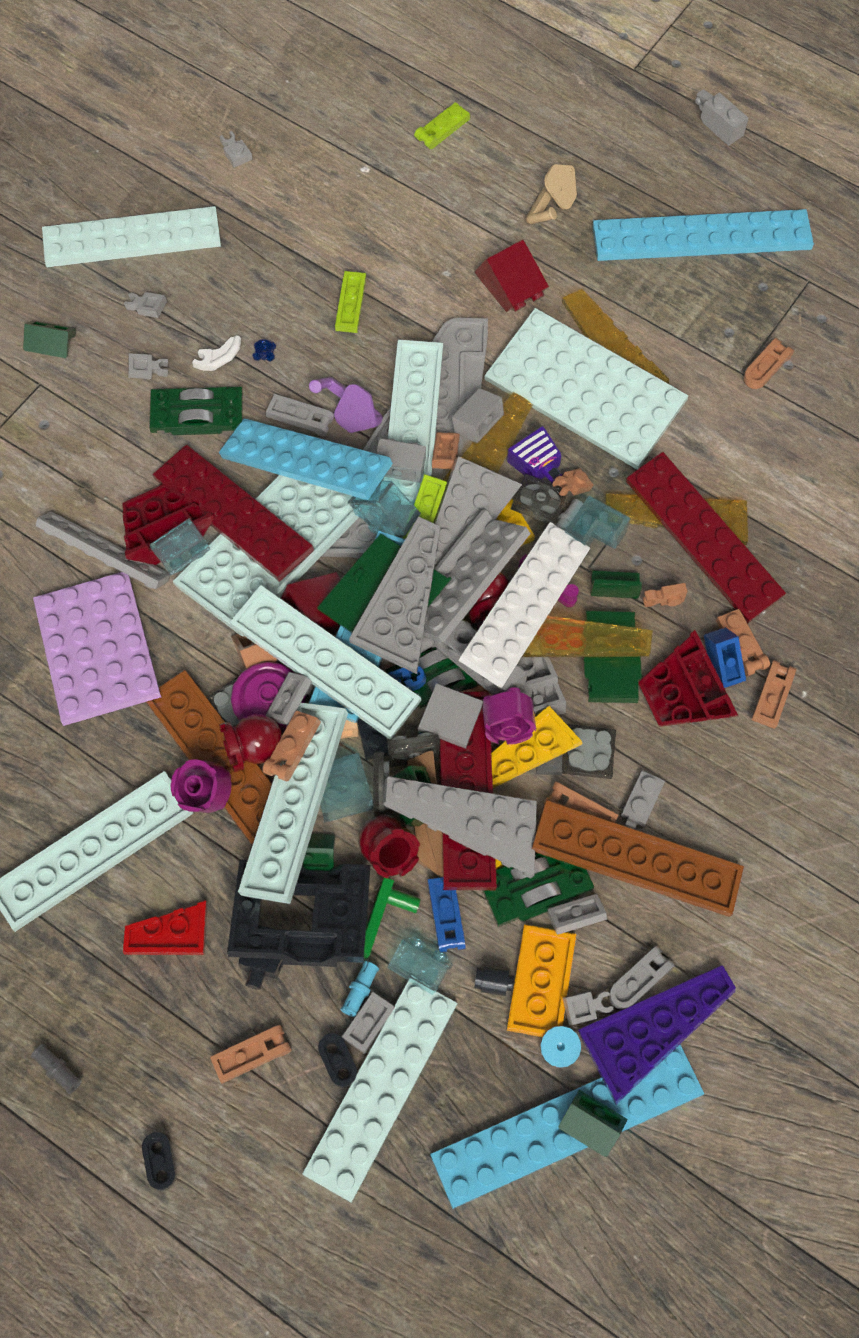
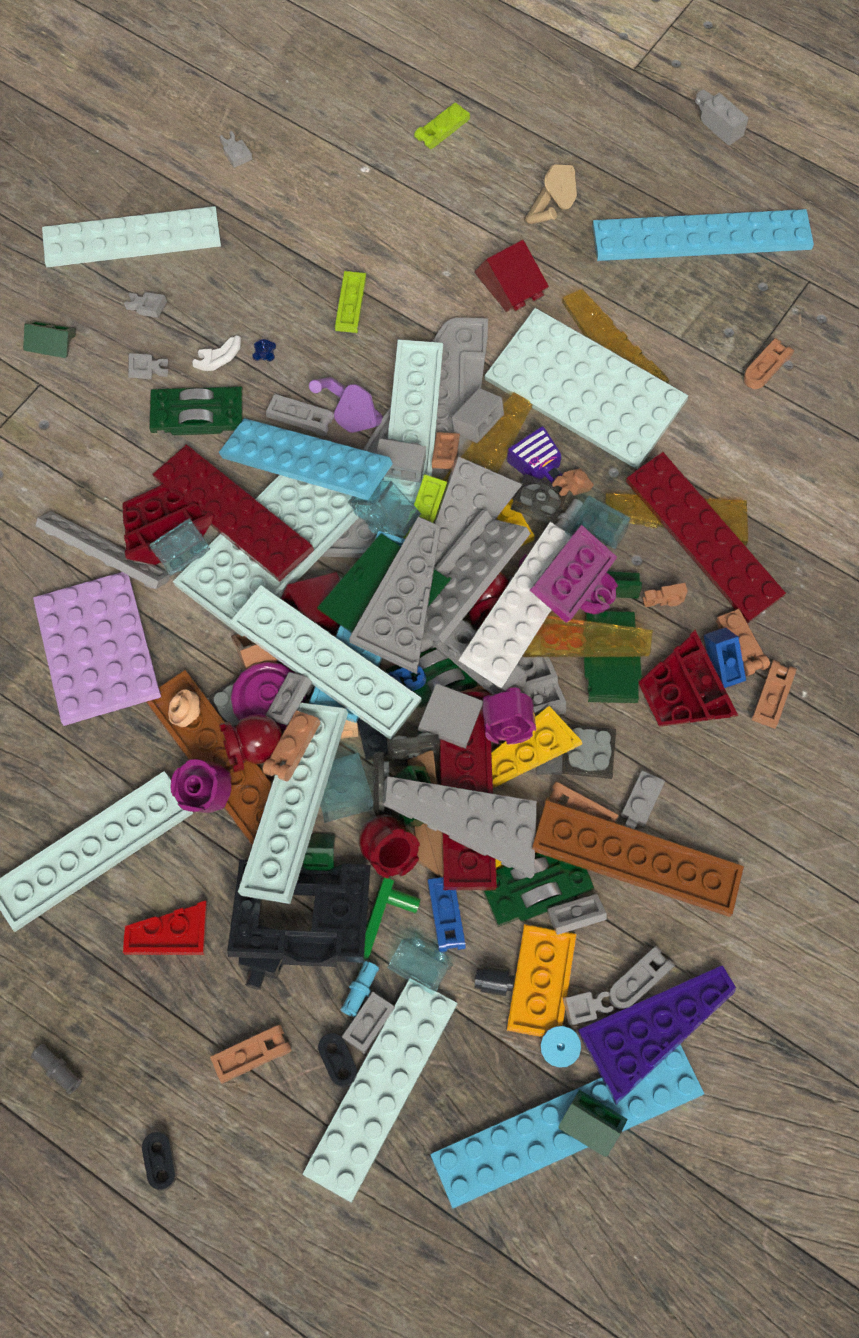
none -> light nougat plate [168,689,200,727]
none -> magenta plate [530,525,618,623]

